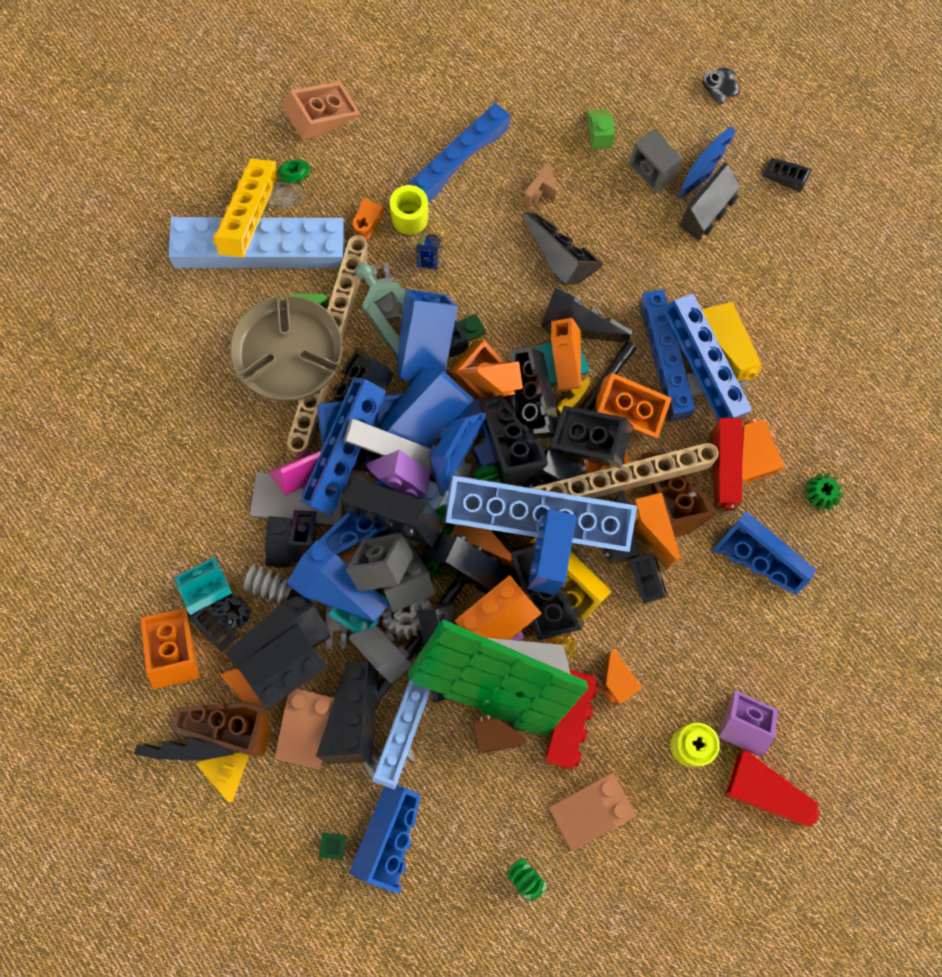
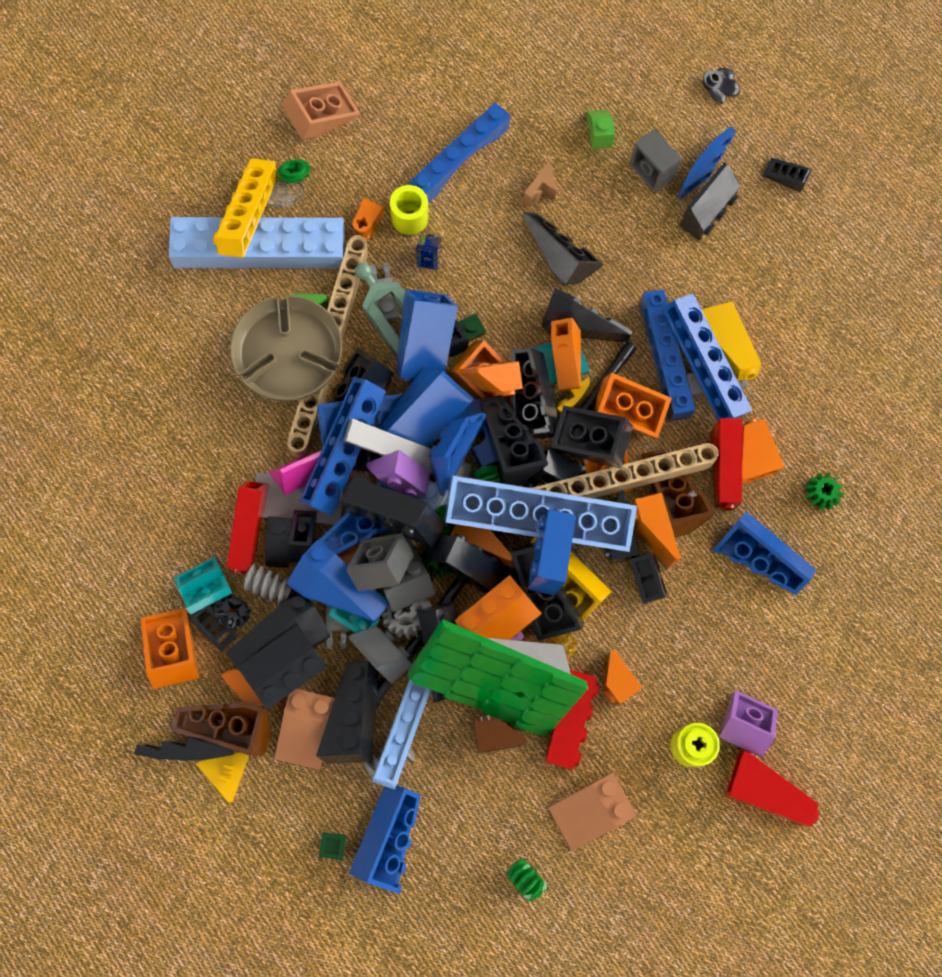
none -> red slope [227,480,269,574]

